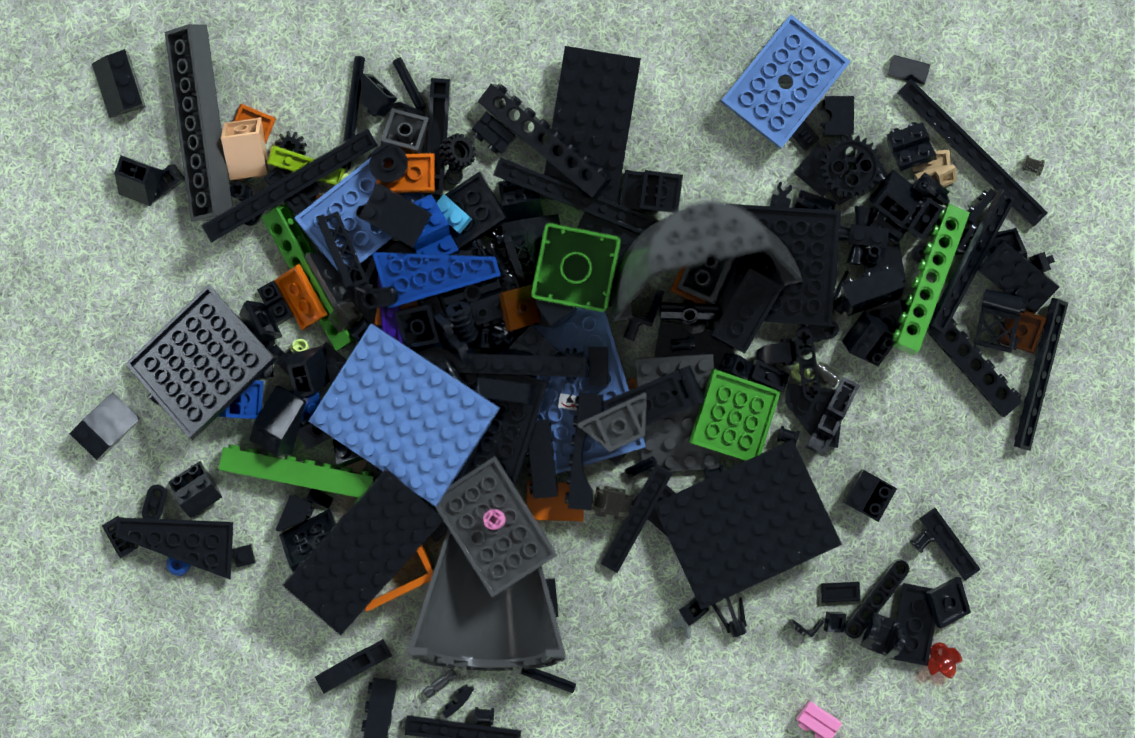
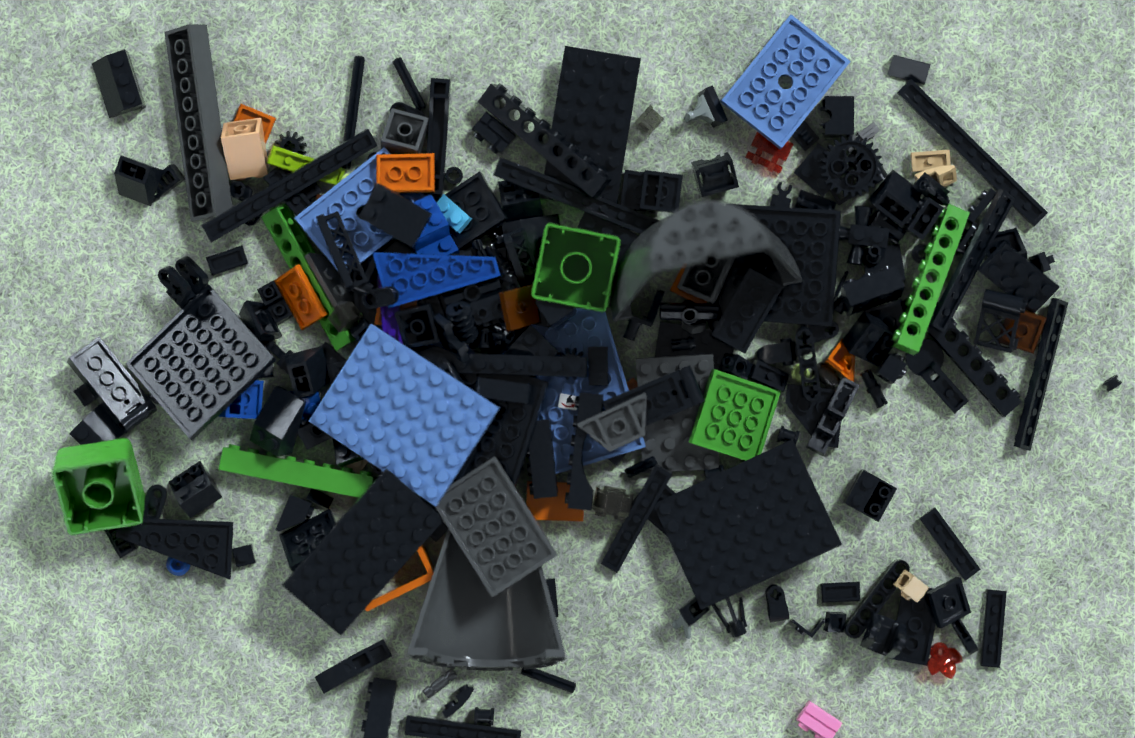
yellowish green plate [290,339,309,353] -> none
black slope [361,73,398,117] -> none
black plate [369,145,408,184] -> none
black tyre [439,133,476,171] -> none
bright pink wheel [484,510,506,529] -> none
black plate [886,122,937,171] -> none
black bush [909,528,935,553] -> none
clear smoke bush [1021,154,1045,176] -> none
none -> bright green brick [52,438,145,535]
none -> hinge [67,336,157,433]
none -> black plate [74,384,96,407]
none -> black piece [158,256,209,309]
none -> black tile [206,246,249,276]
none -> clear smoke panel [635,105,664,136]
none -> piece [684,85,728,128]
none -> black piece [691,152,739,197]
none -> clear red plate [745,132,793,174]
none -> black piece [765,584,789,623]
none -> orange slope [824,339,855,382]
none -> light grey axle [847,122,880,153]
none -> black pin [860,369,888,408]
none -> black brick [874,353,907,384]
none -> tan brick [893,570,929,603]
none -> black tile [905,339,944,377]
none -> black plate [919,361,969,414]
none -> black piece [951,619,979,655]
none -> black tile [980,589,1007,668]
none -> black bush [1102,374,1122,392]

